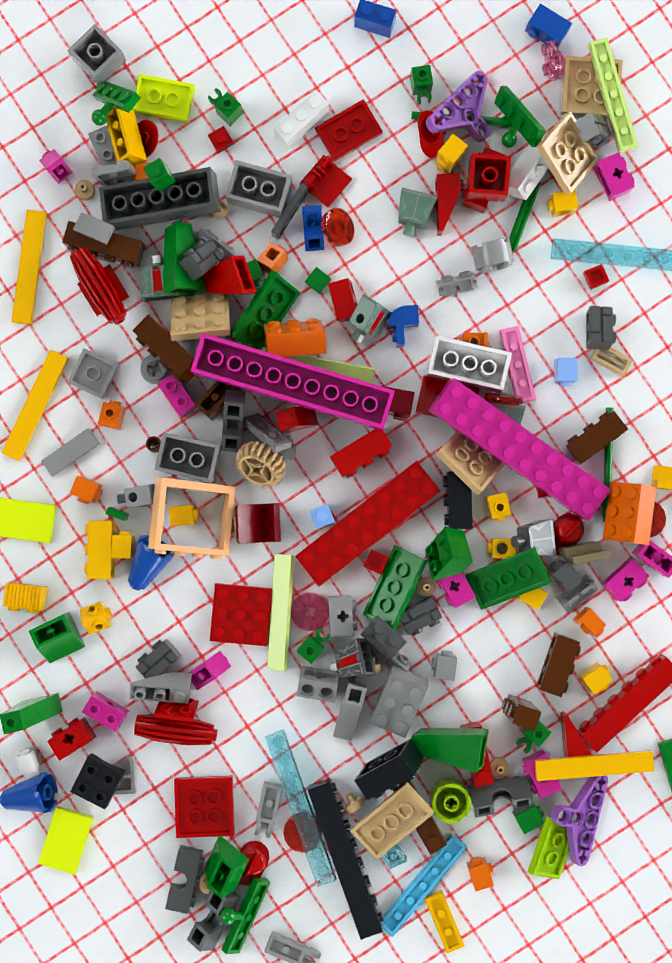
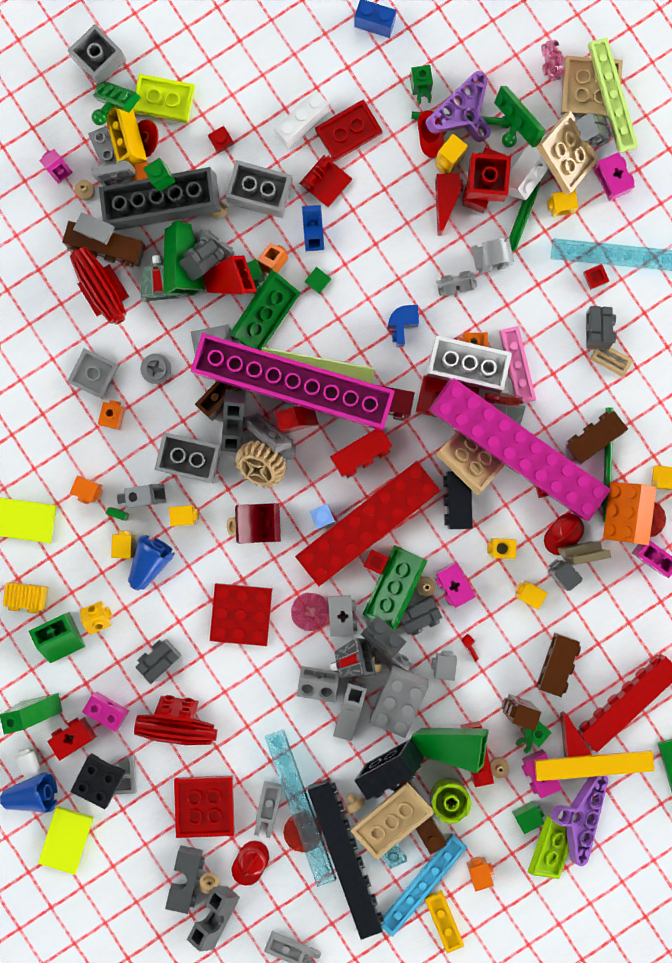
yellow tile [1,350,69,461] -> none
yellow tile [11,209,47,325] -> none
light grey tile [41,428,100,477] -> none
yellow brick [84,521,116,579] -> none
light grey slope [130,672,192,704] -> none
reddish brown brick [132,314,195,383] -> none
reddish brown hinge [146,436,161,453] -> none
light nougat window [148,478,236,559] -> none
dark pink brick [158,374,198,417] -> none
tan plate [170,293,230,341] -> none
dark pink slope [189,651,231,690] -> none
green slope [205,835,249,899] -> none
green brick [208,88,243,127] -> none
green plate [220,878,271,954] -> none
orange brick [264,318,327,357] -> none
yellowish green tile [267,554,295,672] -> none
dark grey tile [271,183,308,240] -> none
green brick [297,627,330,664] -> none
clear red tile [321,208,355,247] -> none
red hinge [328,278,357,322] -> none
sand green torso [350,294,392,343] -> none
sand green torso [398,187,437,237] -> none
green slope [425,526,473,581] -> none
green tile [465,546,551,610] -> none
dark grey arch [469,776,533,818] -> none
yellow brick [485,492,511,522] -> none
torso [511,519,557,556] -> none
blue brick [525,3,572,51] -> none
light blue brick [554,358,578,386] -> none
light grey hinge [556,575,598,613] -> none
orange brick [572,607,606,638] -> none
yellow brick [579,662,613,695] -> none
dark pink brick [601,558,649,602] -> none
none -> red hand [462,634,479,661]

